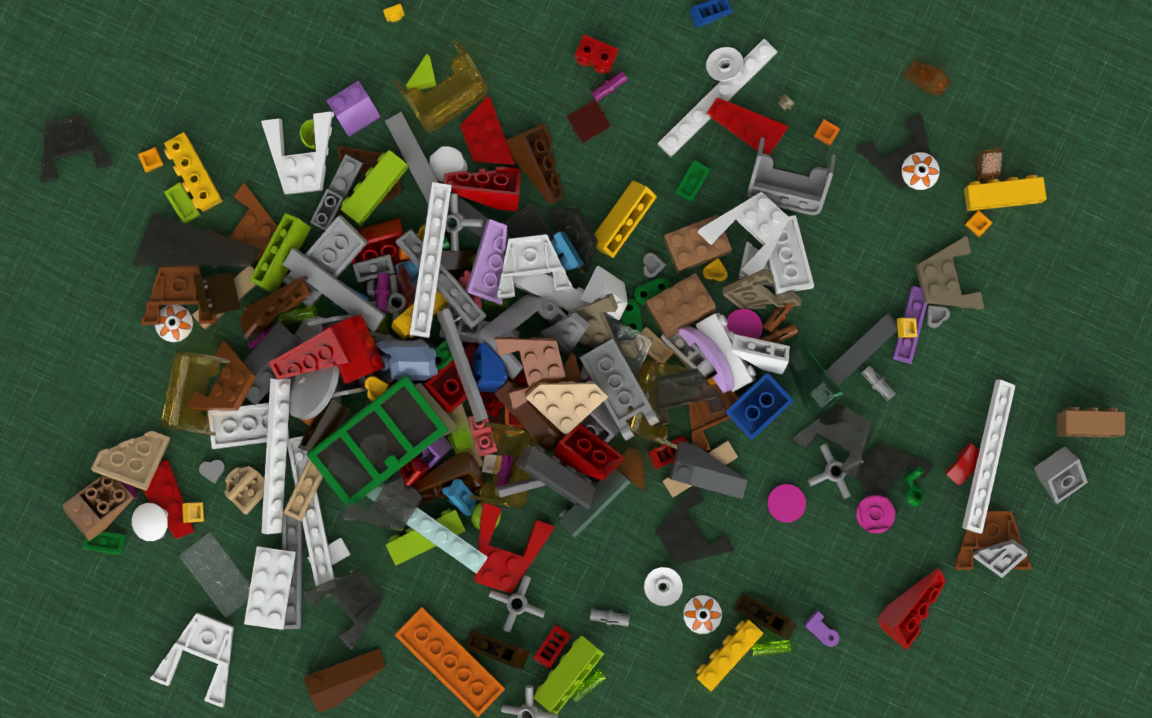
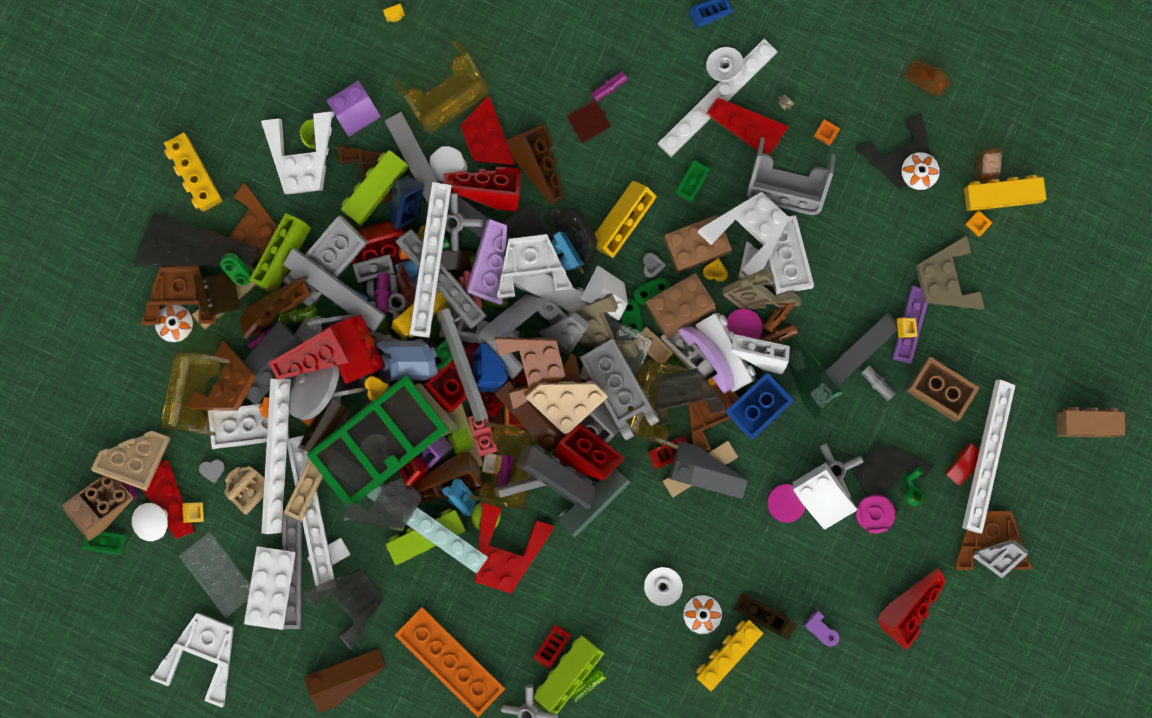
clear smoke wing [40,114,114,183] -> none
light orange tile [138,147,164,172] -> none
lime tile [164,182,201,225] -> none
light grey slope [310,155,364,231] -> none
lime slope [406,54,437,92] -> none
dark brown slope [465,629,530,669] -> none
light grey bar [489,575,545,632] -> none
red brick [575,35,619,74] -> none
light grey pin [590,608,630,627] -> none
clear orange slope [616,447,645,491] -> none
clear smoke wing [655,486,735,565] -> none
clear neon green axle [752,640,791,657] -> none
clear smoke wing [792,403,872,480] -> none
light grey tile [926,305,950,328] -> none
light grey slope [1034,446,1088,504] -> none
none -> green plate [220,253,252,286]
none -> orange plate [259,397,269,418]
none -> dark blue slope [389,176,425,230]
none -> white slope [793,463,857,530]
none -> medium nougat brick [906,357,979,422]

